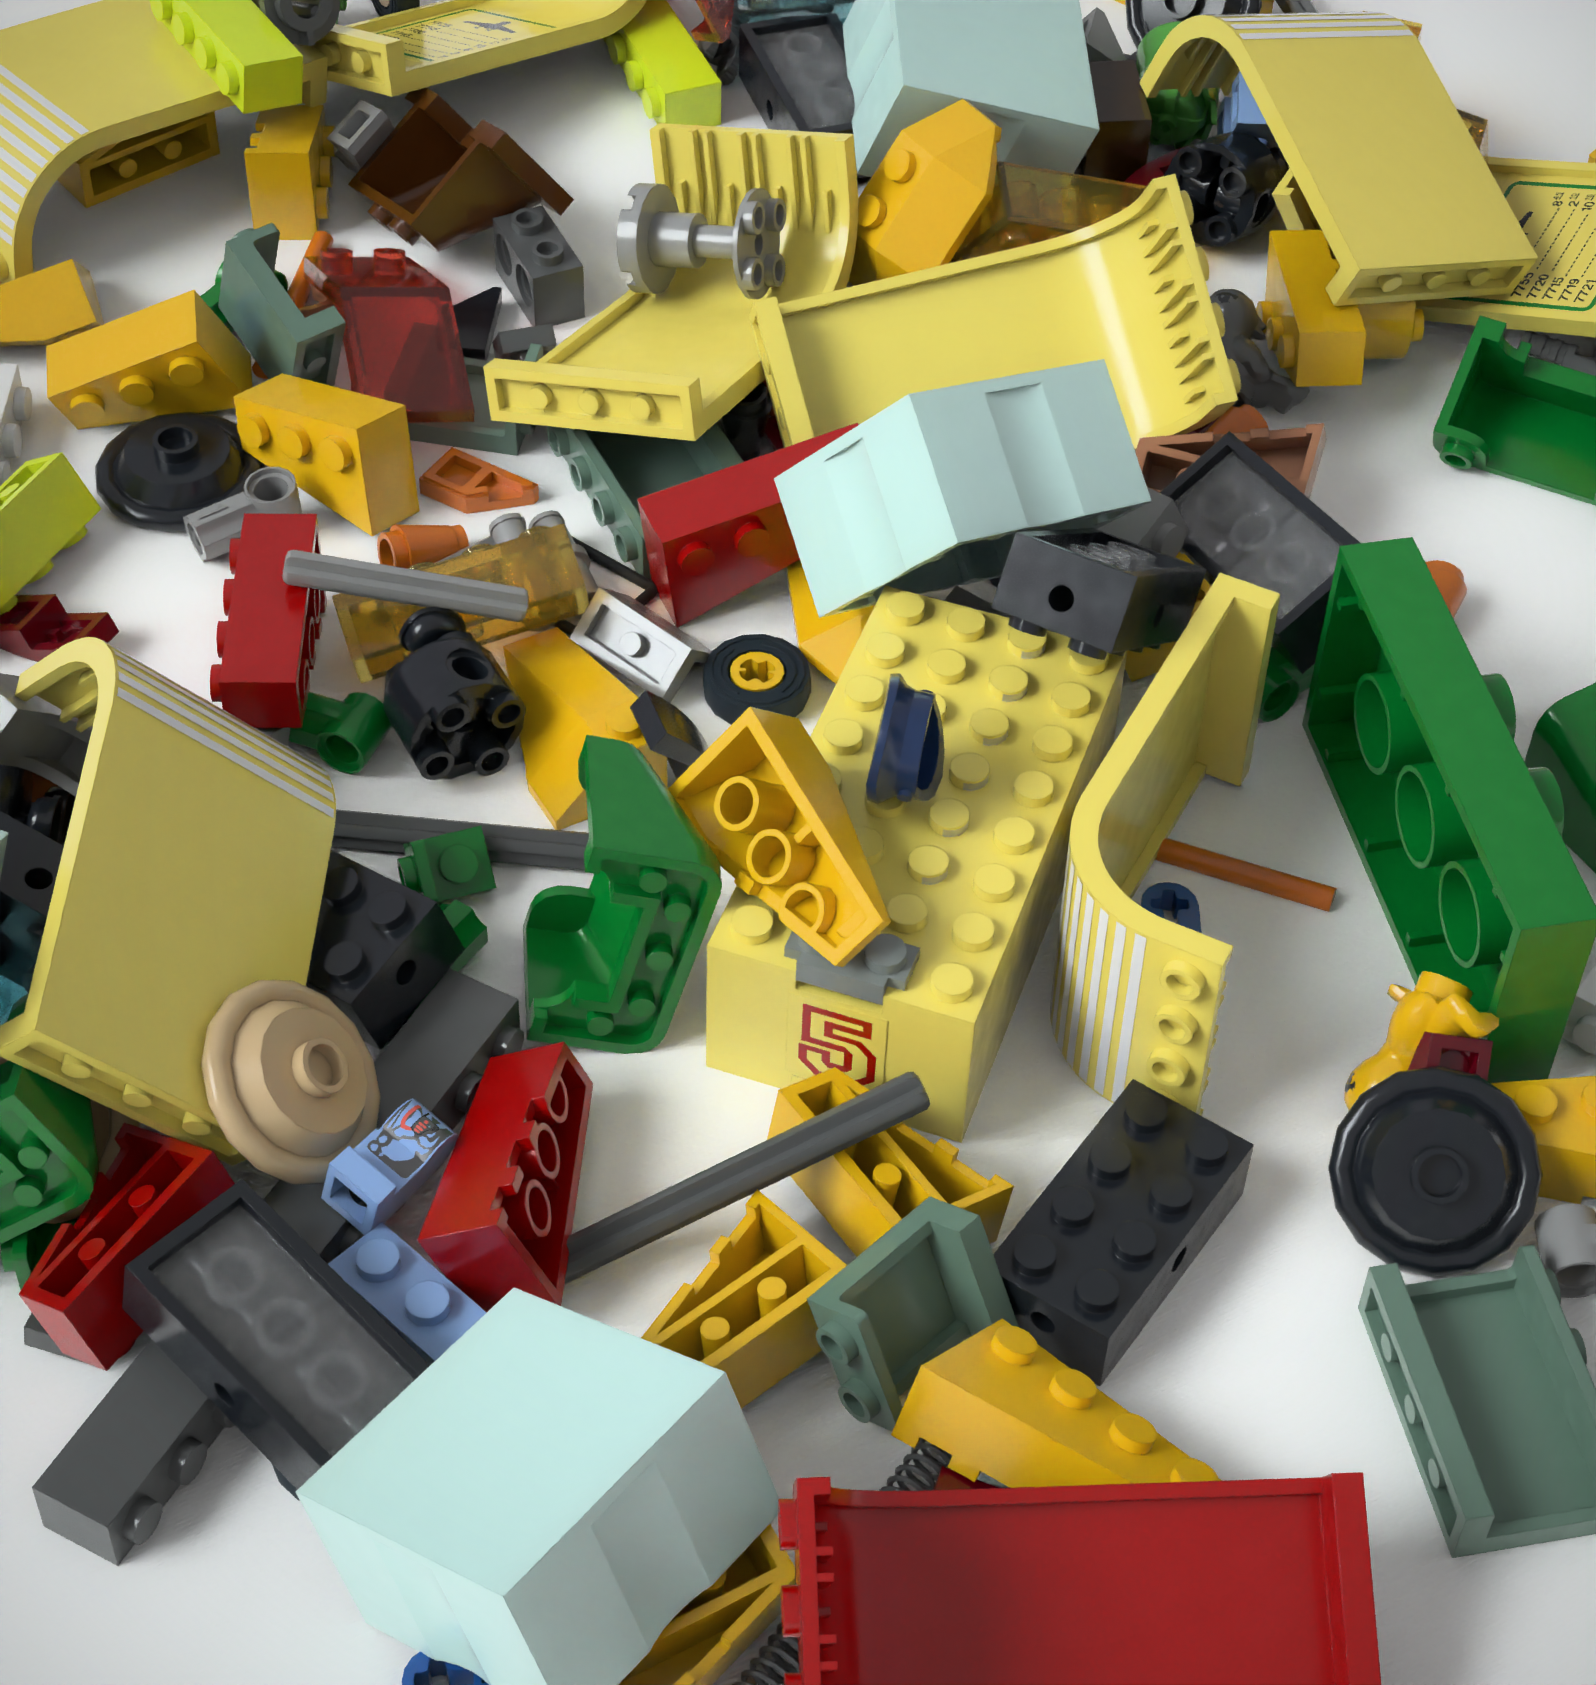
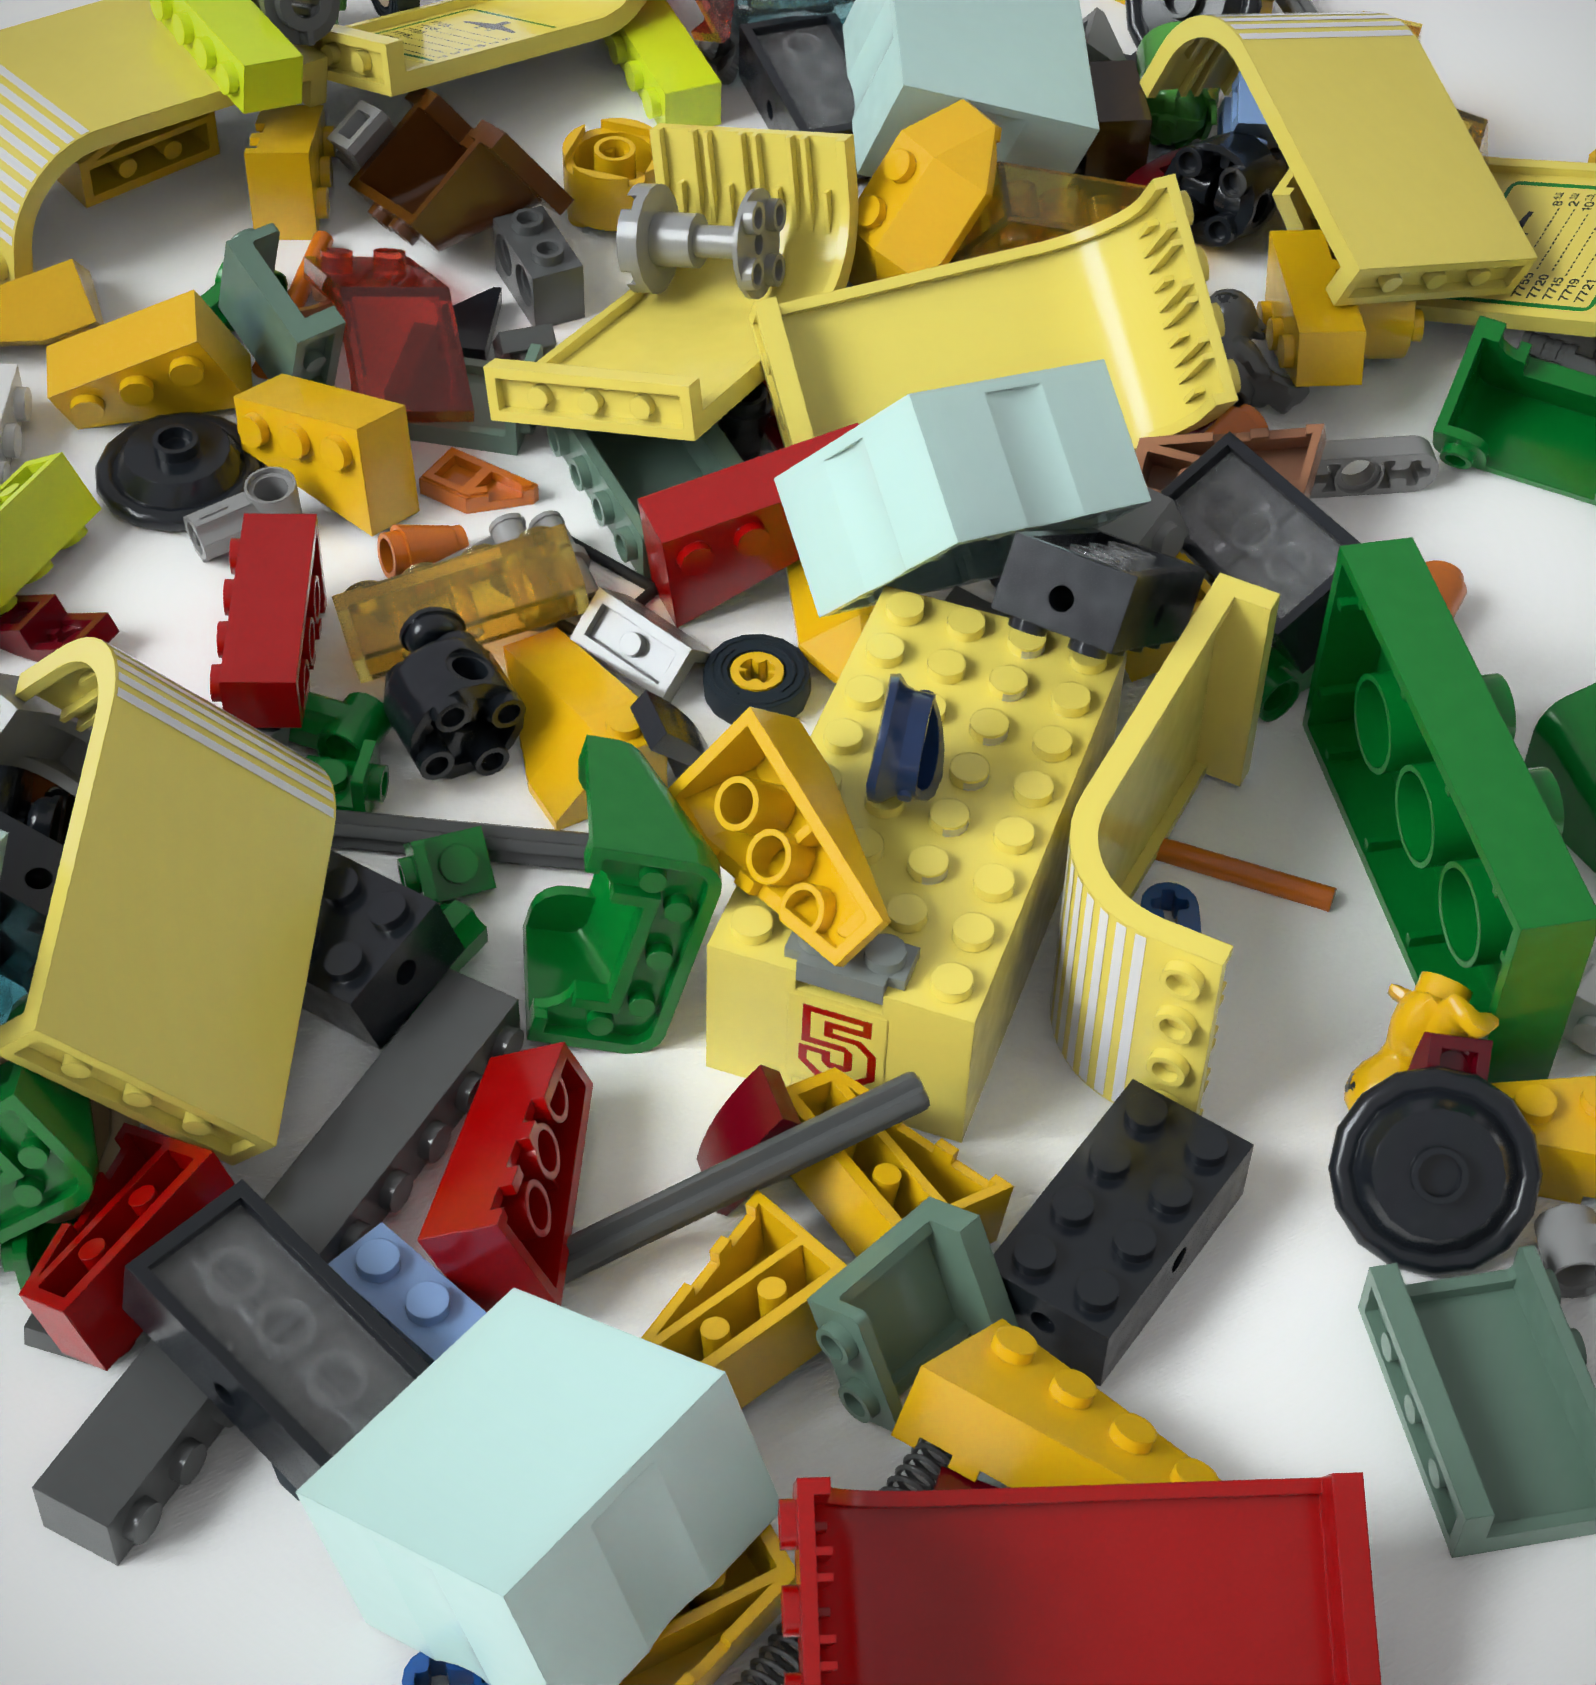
tan piece [201,980,381,1184] -> none
light grey axle [282,550,529,622] -> none
light blue leg [321,1098,458,1235] -> none
none -> green bracket [306,739,389,813]
none -> yellow brick [562,118,656,231]
none -> dark red slope [696,1064,801,1216]
none -> light grey beam [1310,435,1439,499]

